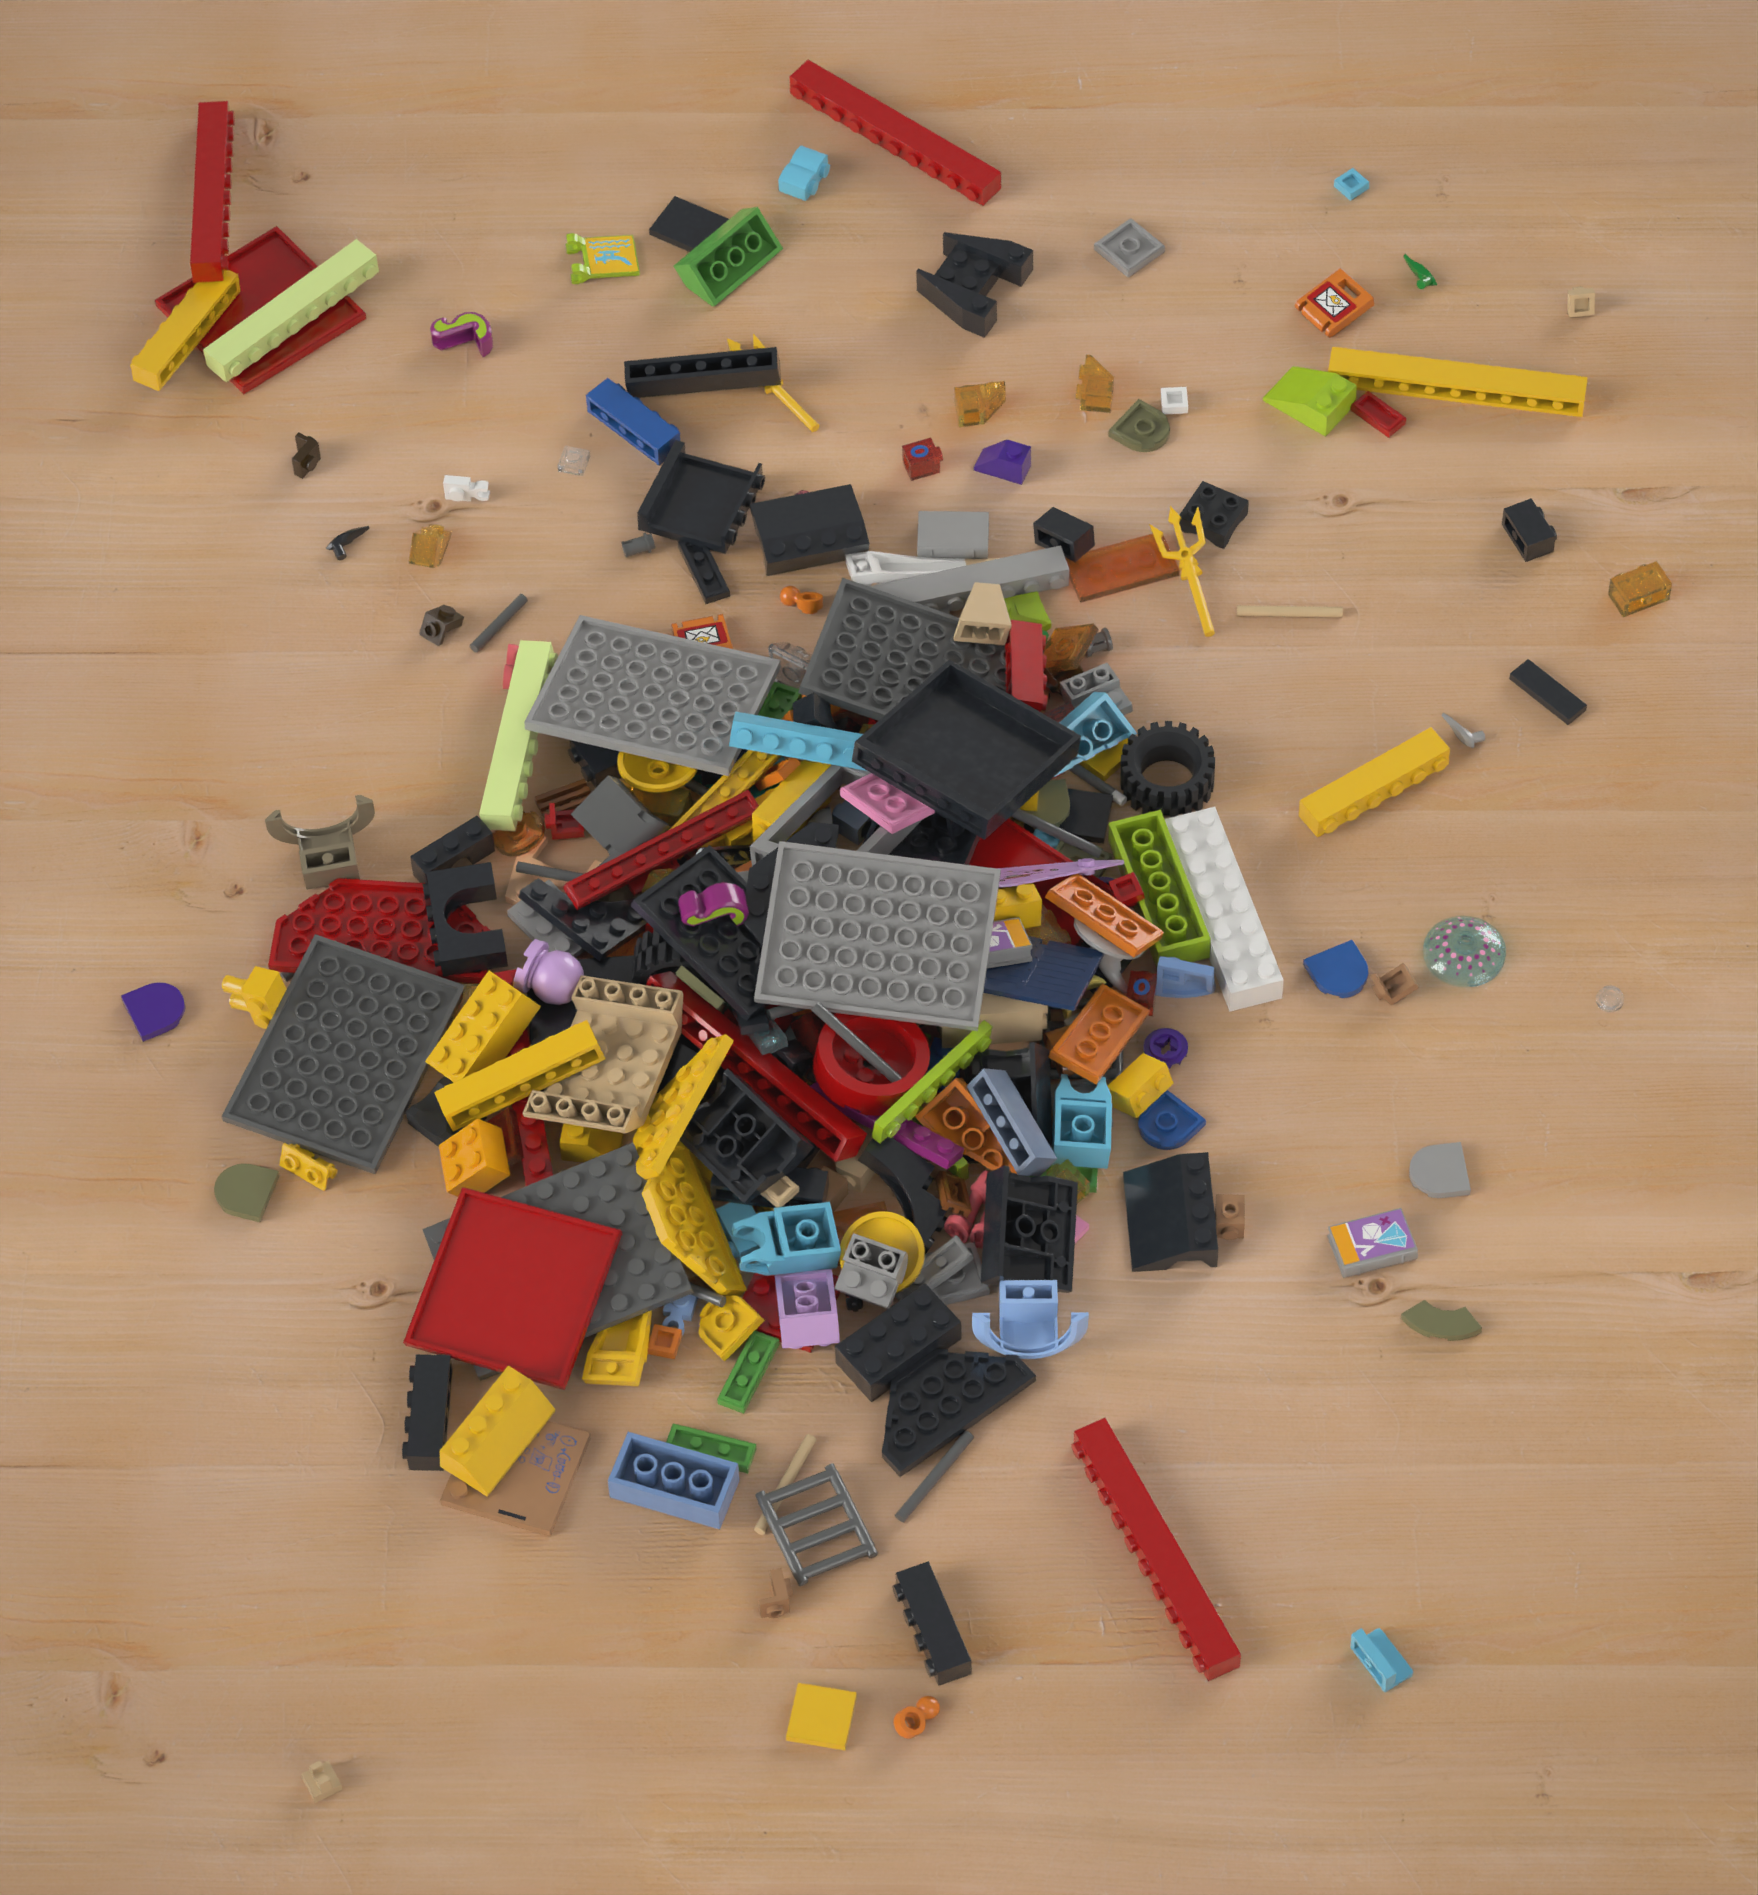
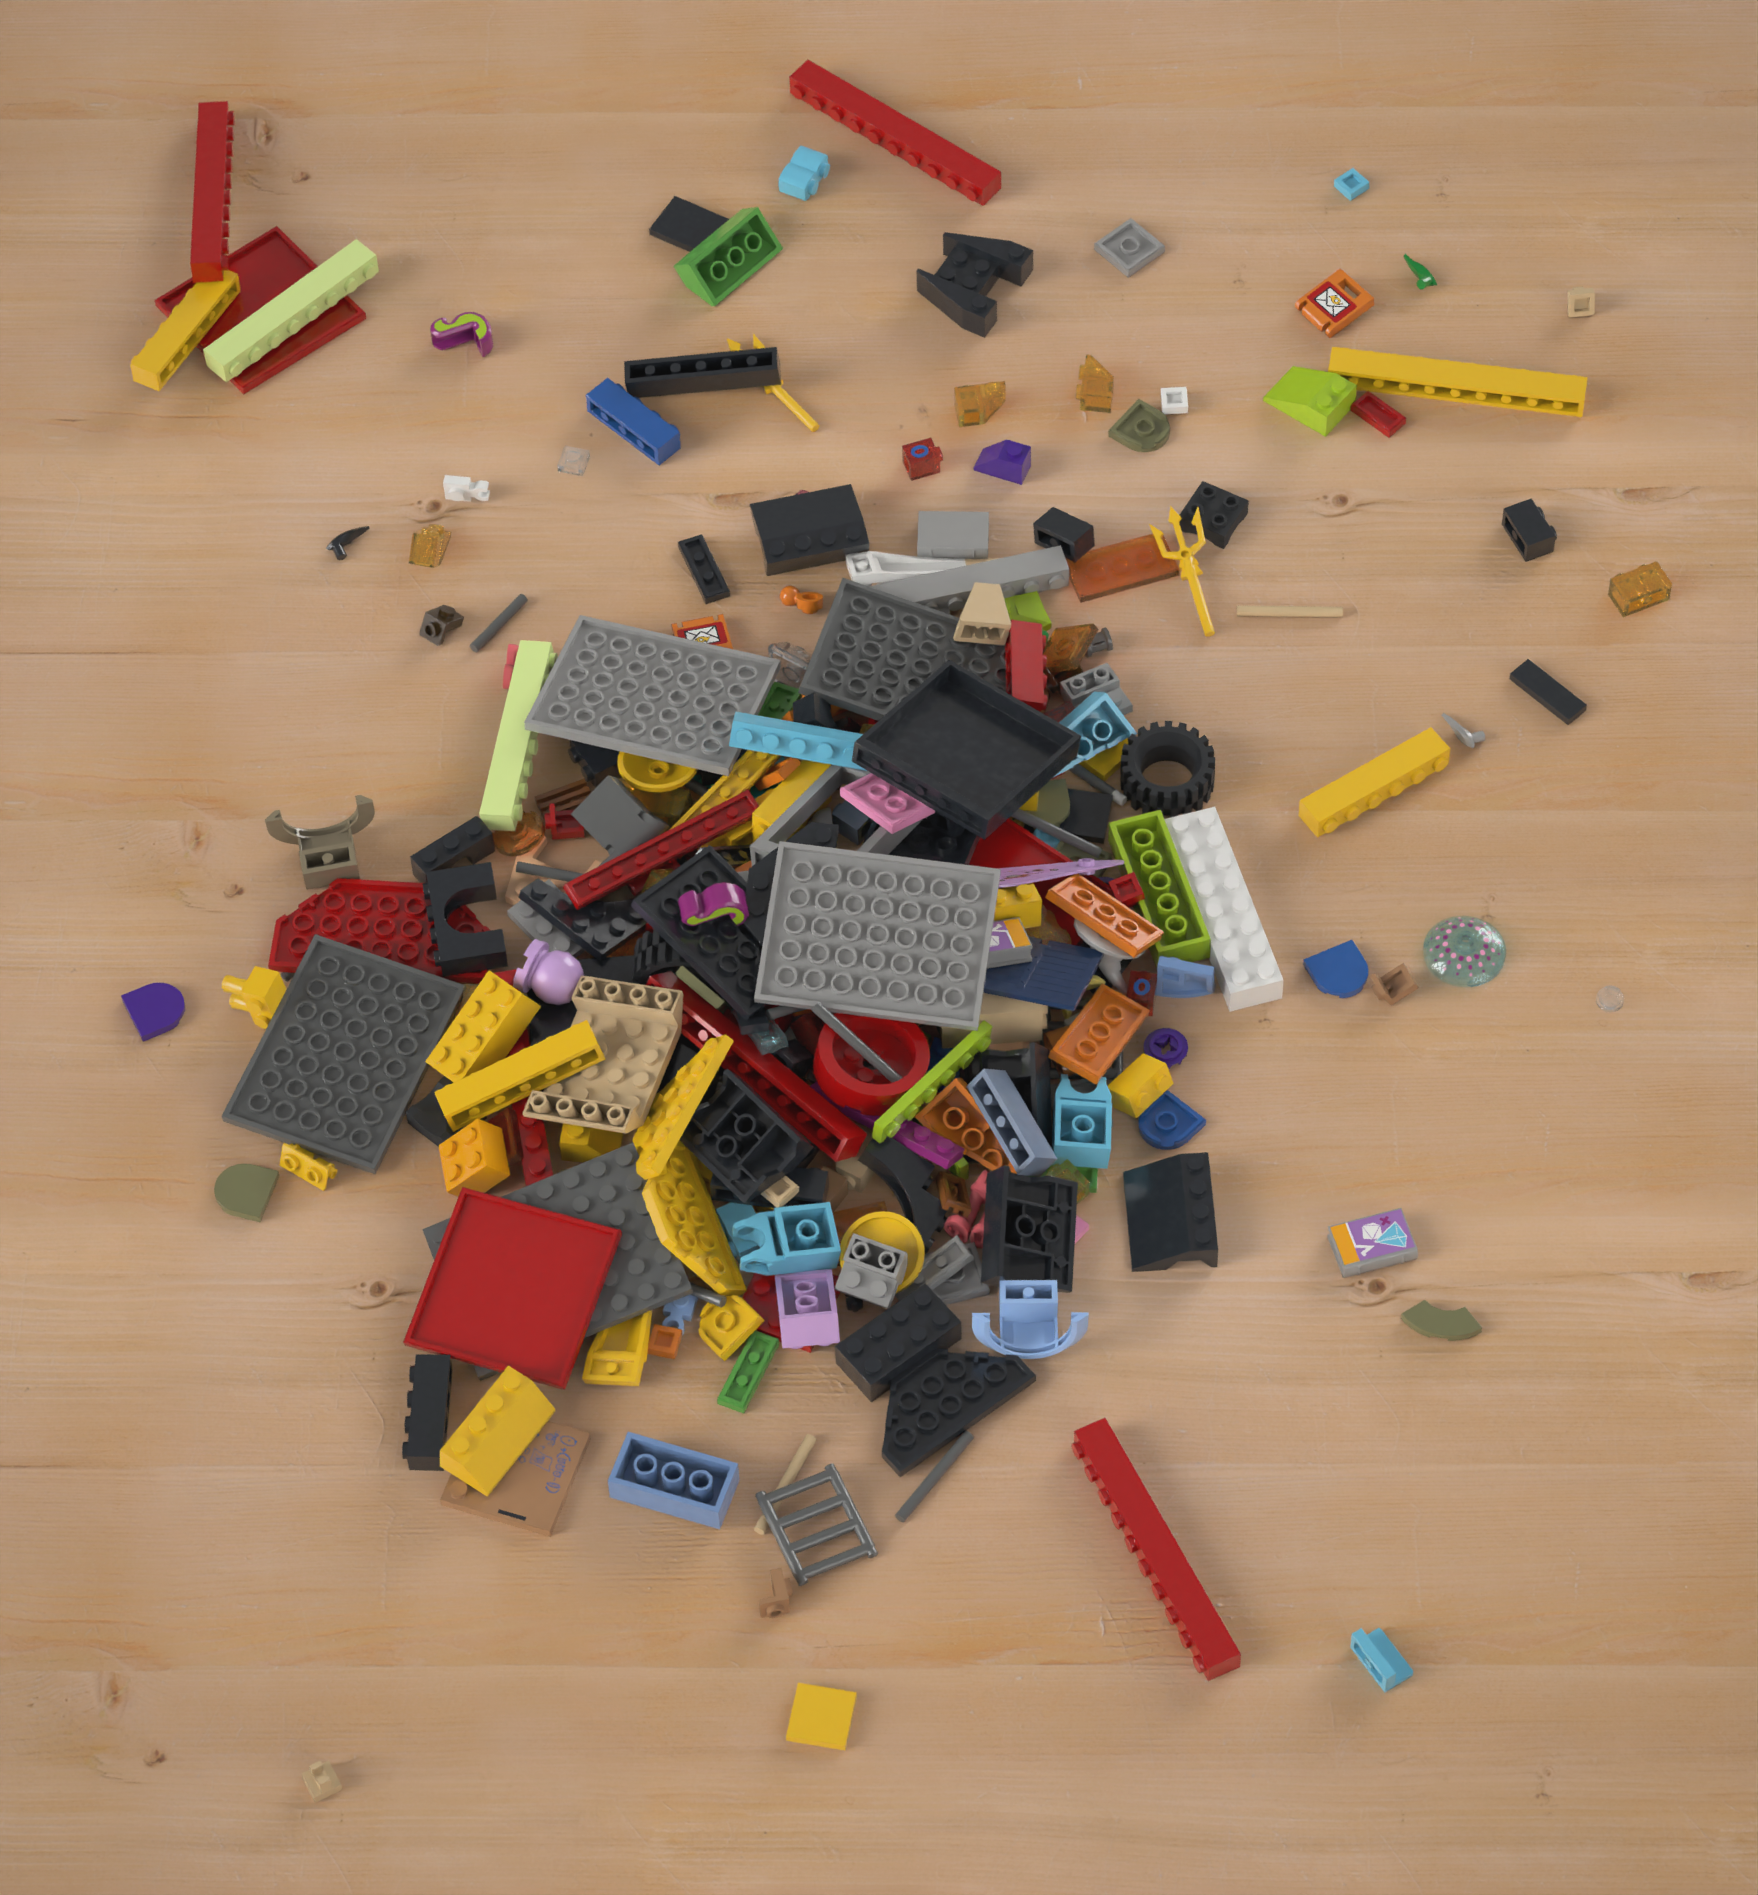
dark brown bracket [292,432,321,479] -> none
flag [566,233,640,284] -> none
dark grey pin [621,533,656,558] -> none
black panel [637,440,765,554] -> none
bright green tile [666,1423,757,1474] -> none
black brick [892,1561,972,1686] -> none
orange plate [894,1696,940,1739] -> none
medium nougat brick [1215,1194,1245,1240] -> none
light grey tile [1409,1142,1471,1198] -> none

